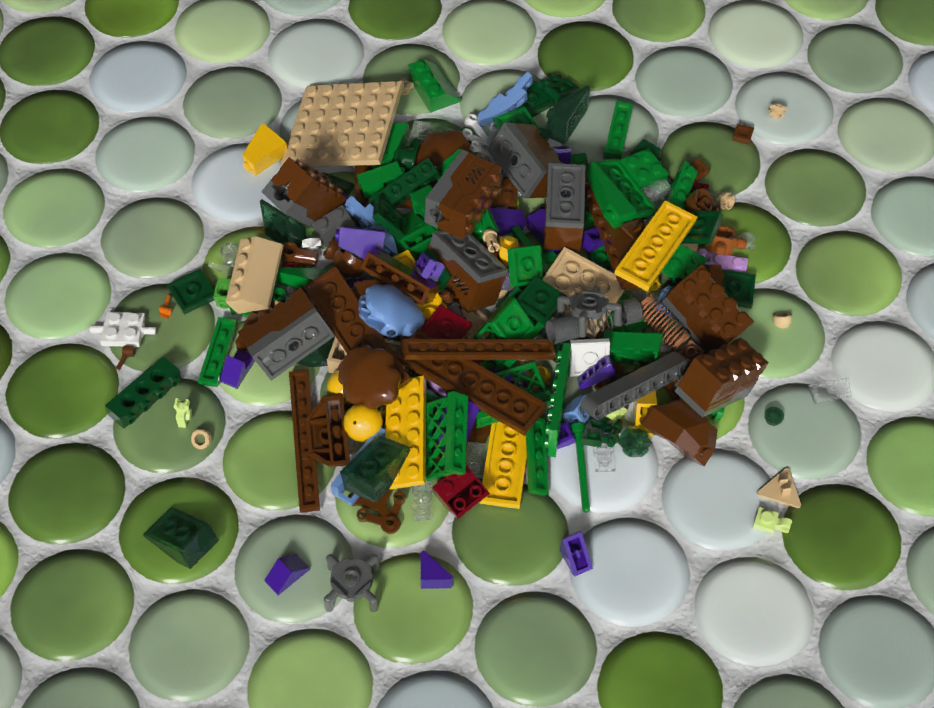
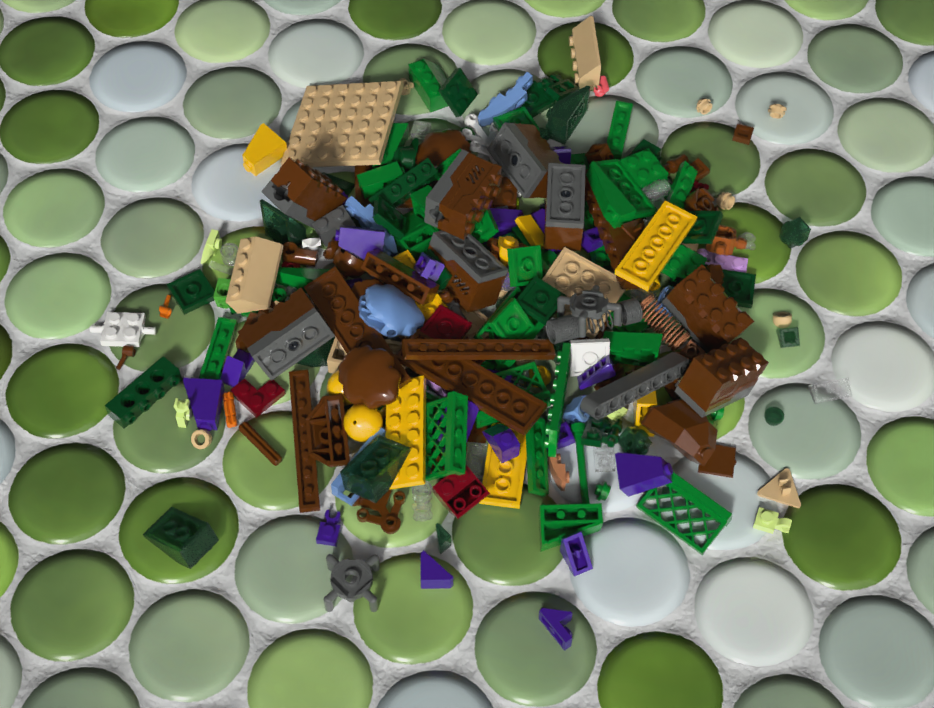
dark purple slope [264,554,310,595] -> none
tan pin [482,229,500,253] -> none
none -> dark purple slope [183,378,225,431]
none -> yellowish green plate [201,229,222,264]
none -> orange axle [222,391,237,428]
none -> dark red plate [230,379,286,418]
none -> reddish brown axle [239,421,282,466]
none -> dark purple plate [316,510,341,547]
none -> clear green slope [435,523,451,554]
none -> dark green plate [438,68,478,117]
none -> dark purple slope [482,423,520,463]
none -> yellow tile [515,215,544,247]
none -> green wedge [538,503,603,552]
none -> dark purple slope [538,608,573,651]
none -> nougat slope [547,453,569,491]
none -> tan slope [569,16,601,90]
none -> reddish brown brick [585,143,614,165]
none -> coral arm [593,76,609,97]
none -> green plate [594,481,611,501]
none -> dark purple slope [615,453,673,497]
none -> green fence [636,472,732,555]
none -> reddish brown pin [663,154,689,174]
none -> tan plate [696,98,712,115]
none -> reddish brown piece [698,445,737,478]
none -> clear green slope [776,327,800,348]
none -> clear green brick [779,217,811,249]

